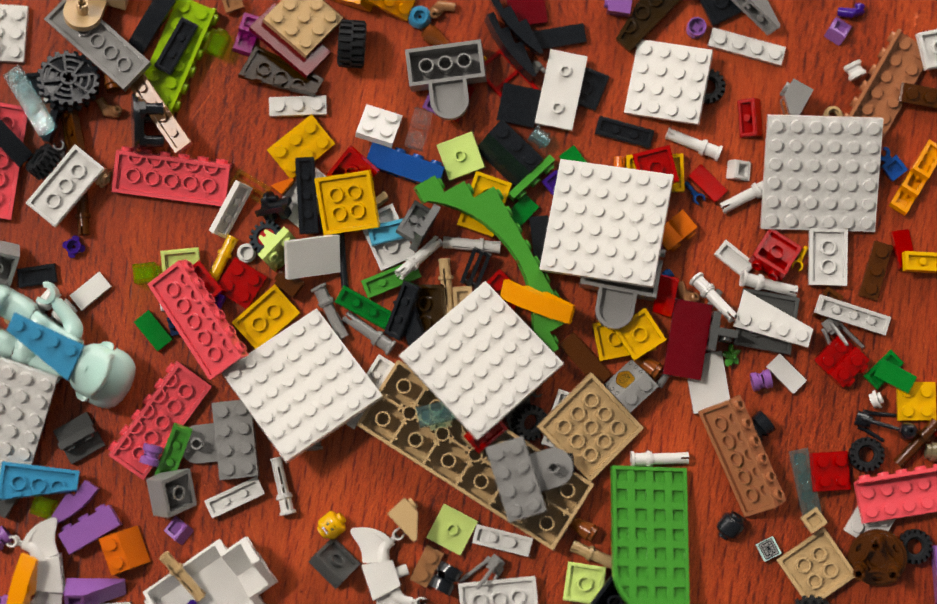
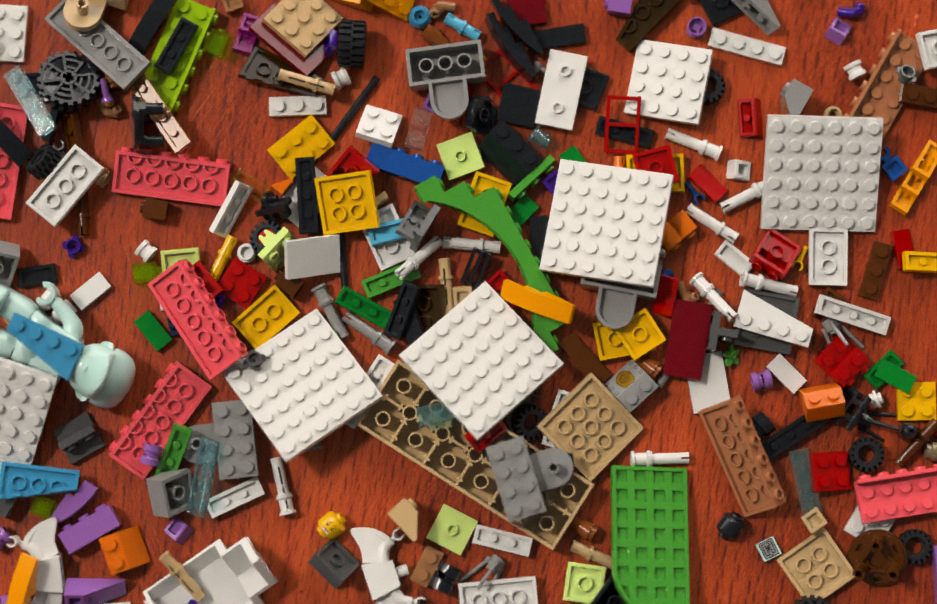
none -> medium lavender piece [100,78,114,107]
none -> white wheel [134,239,158,264]
none -> reddish brown brick [140,198,170,223]
none -> clear light blue plate [186,437,221,518]
none -> dark grey plate [243,350,266,372]
none -> tan pin [278,68,336,96]
none -> dark purple plate [324,29,338,57]
none -> black bar [329,75,380,141]
none -> white wheel [330,67,352,90]
none -> medium azure pin [443,12,482,40]
none -> black plate [465,96,497,134]
none -> red window [604,95,641,154]
none -> white pin [685,203,740,244]
none -> black plate [761,415,828,461]
none -> orange slope [798,383,845,422]
none -> black plate [829,386,872,432]
none -> dark grey plate [896,65,916,83]

